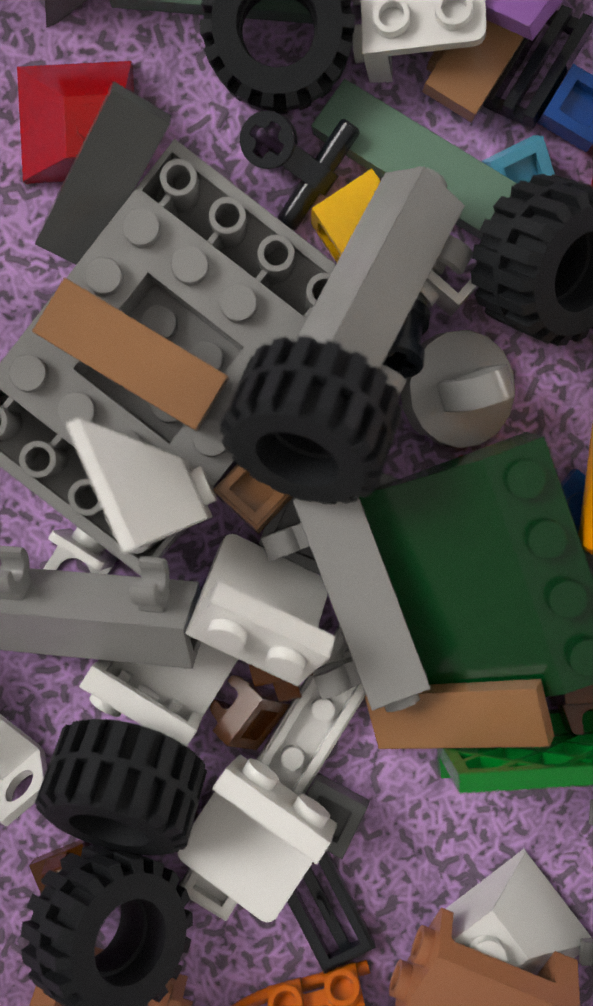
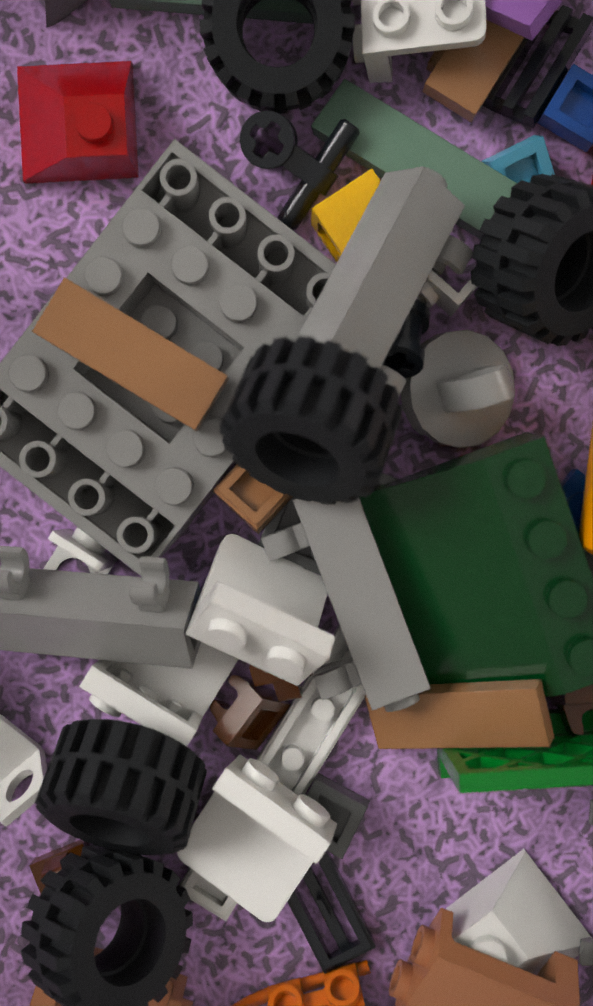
dark grey tile [35,81,171,265] -> none
white slope [66,418,217,553] -> none

